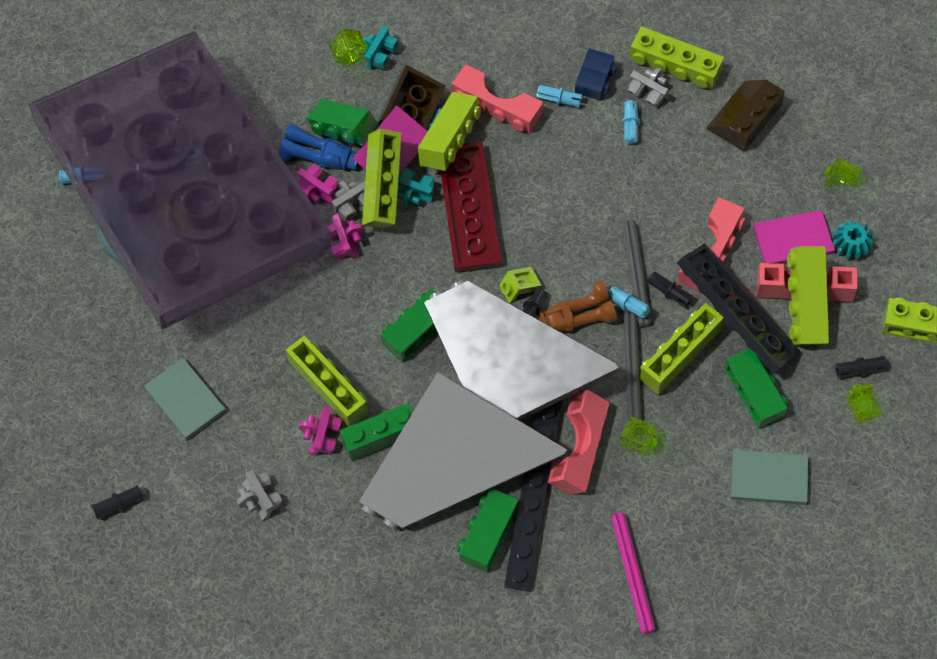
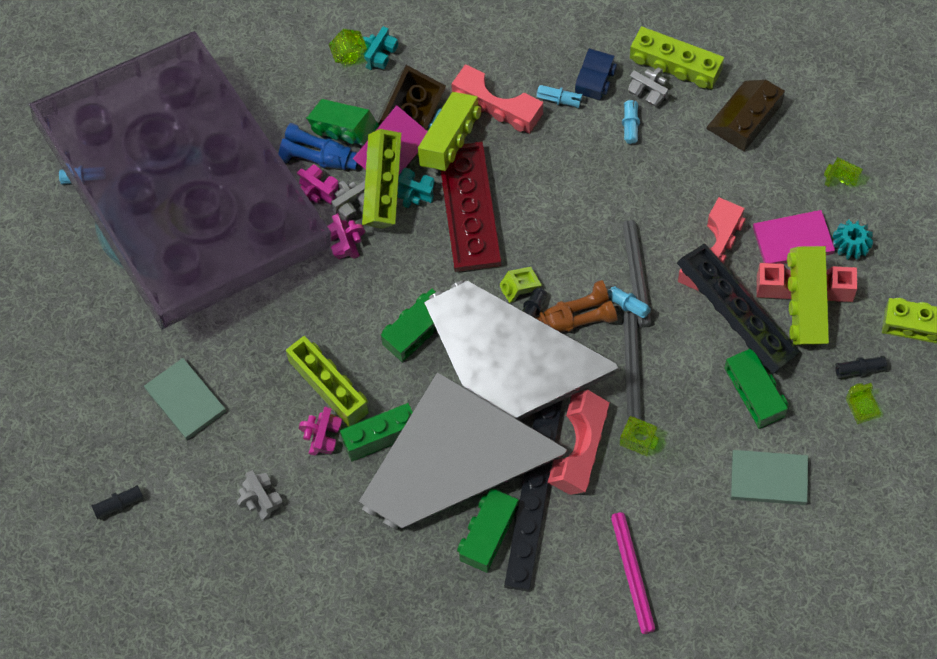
lime brick [640,303,724,395] -> none
black axle [648,272,693,308] -> none

